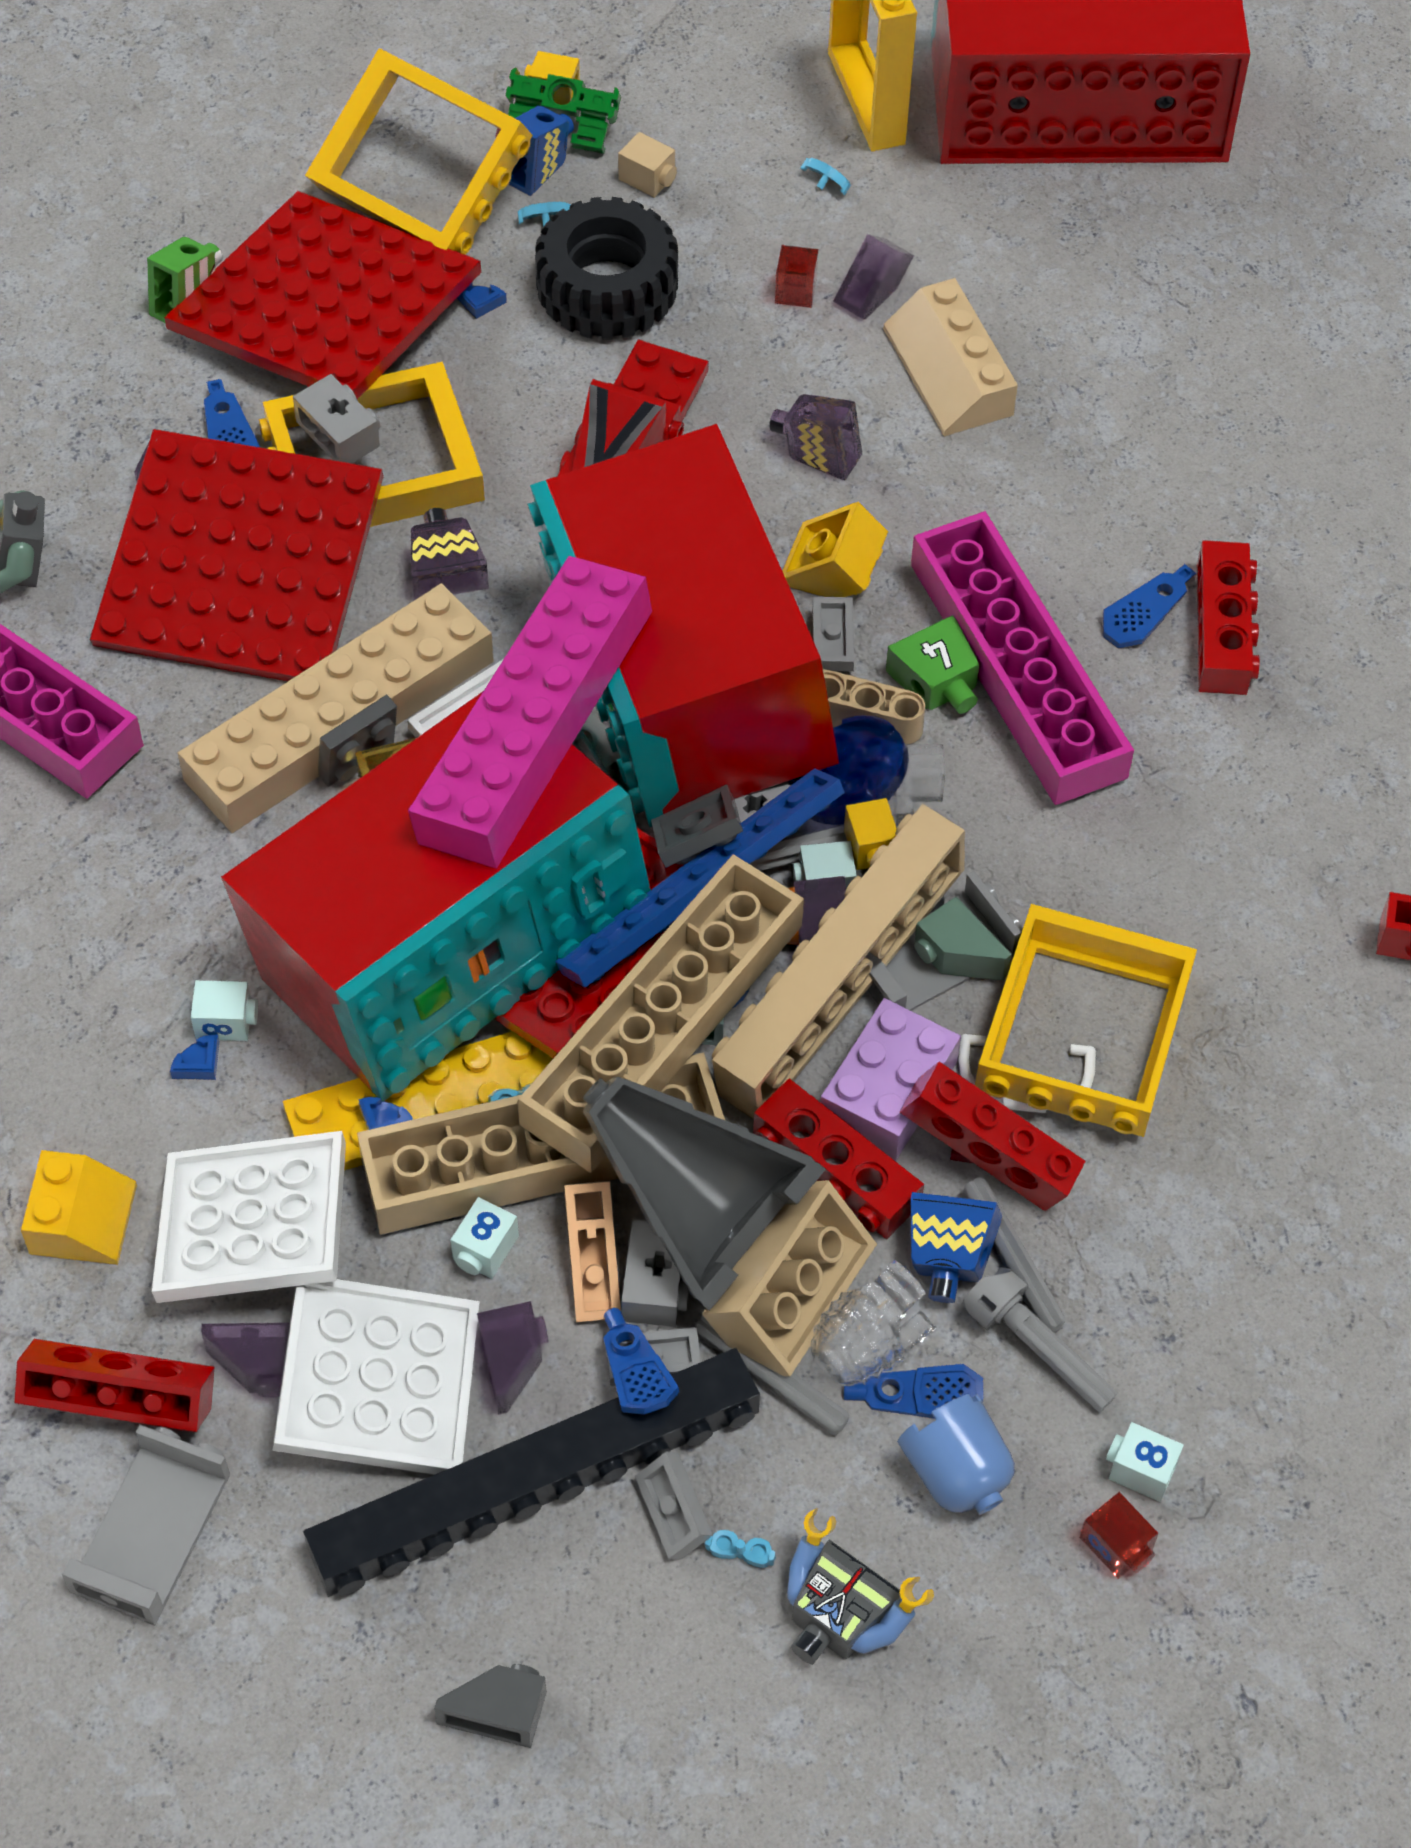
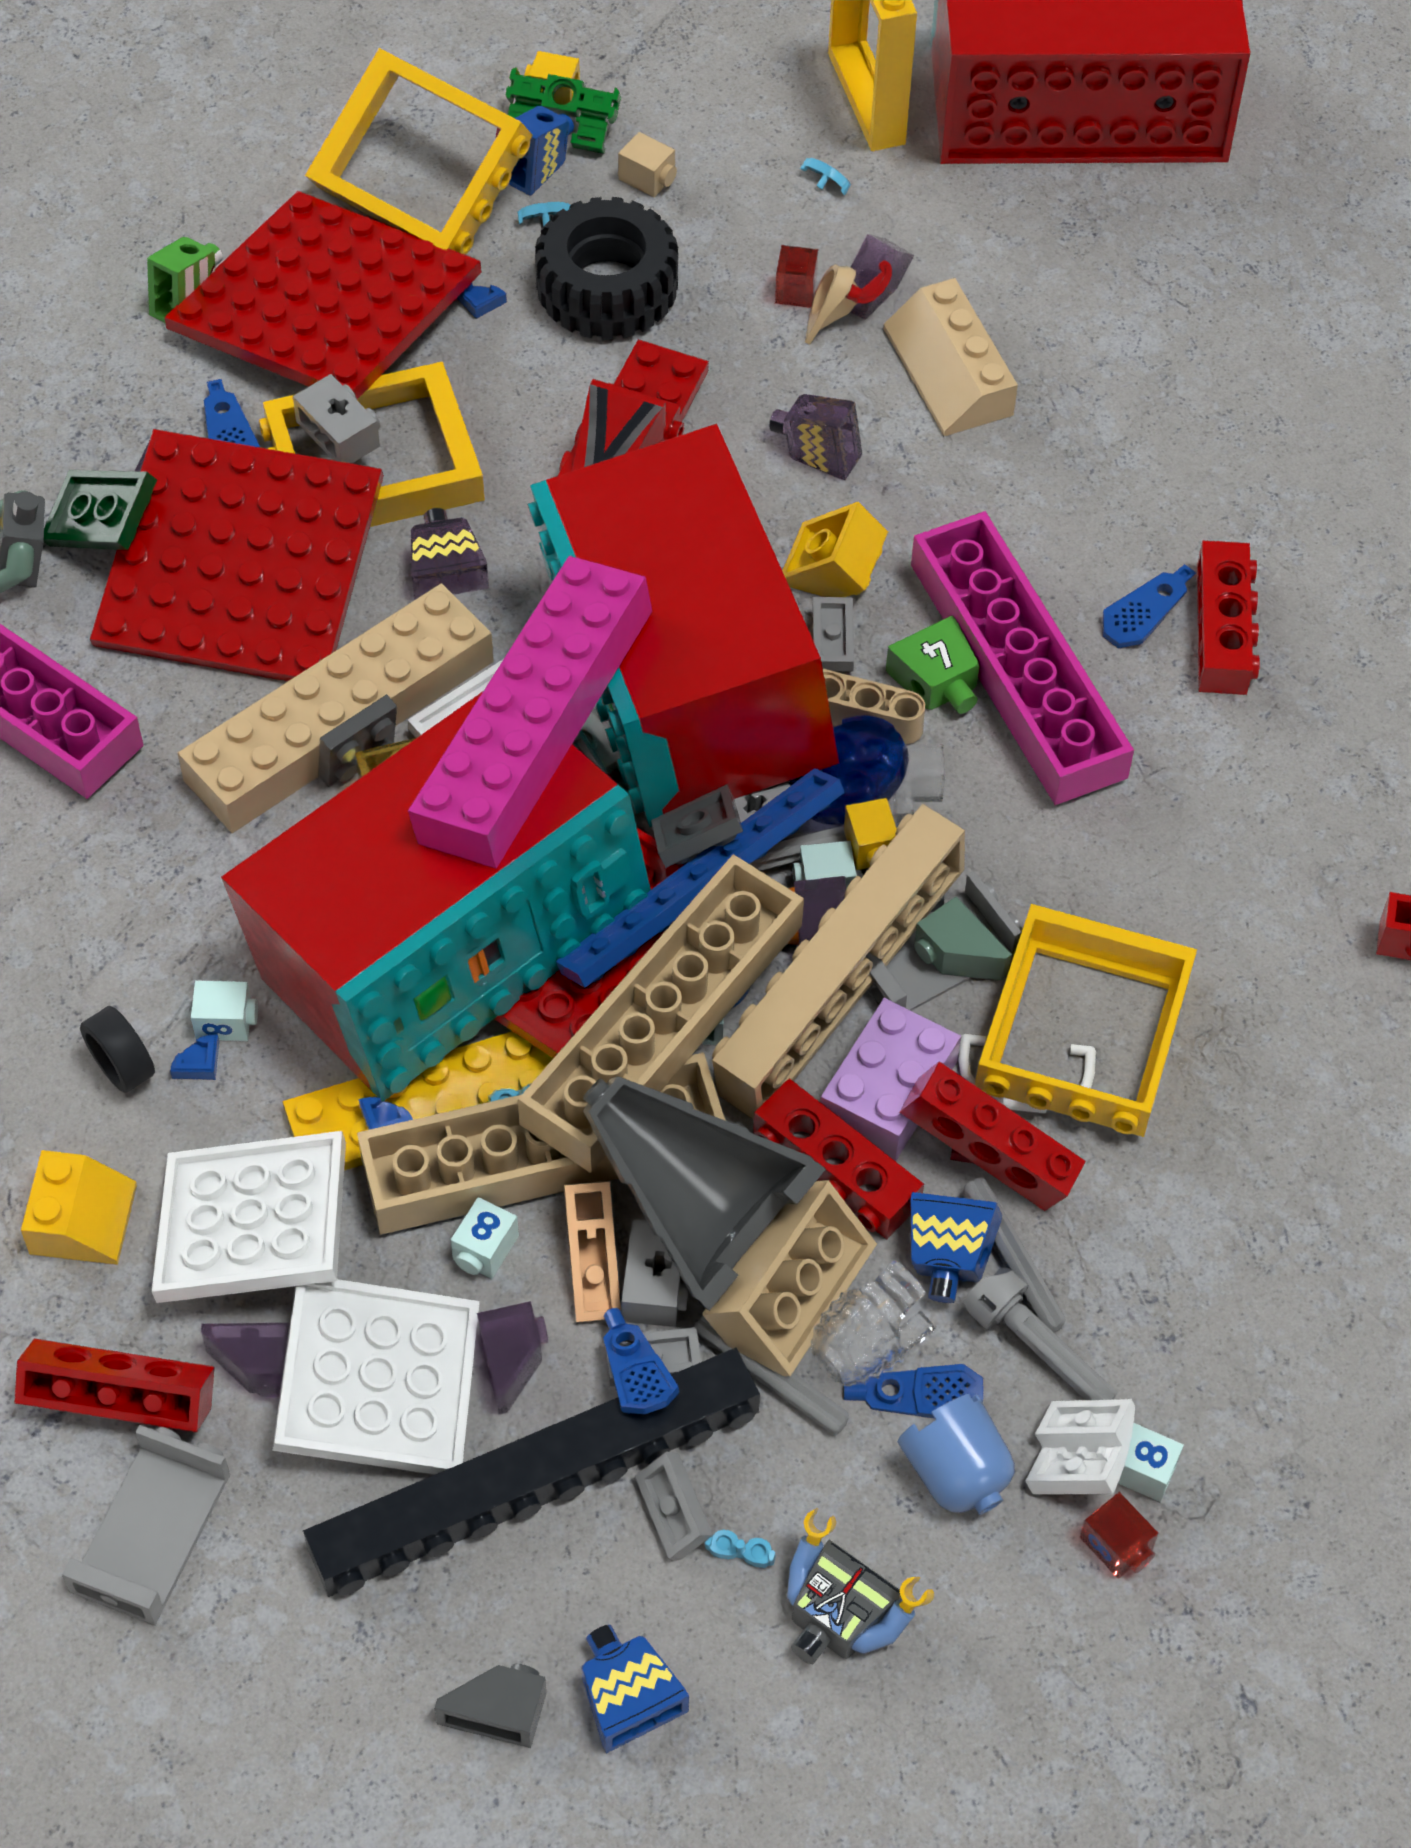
none -> dark green plate [43,470,158,550]
none -> black tyre [80,1006,155,1093]
none -> blue torso [581,1625,689,1754]
none -> tan piece [805,260,892,345]
none -> white slope [1025,1399,1135,1494]

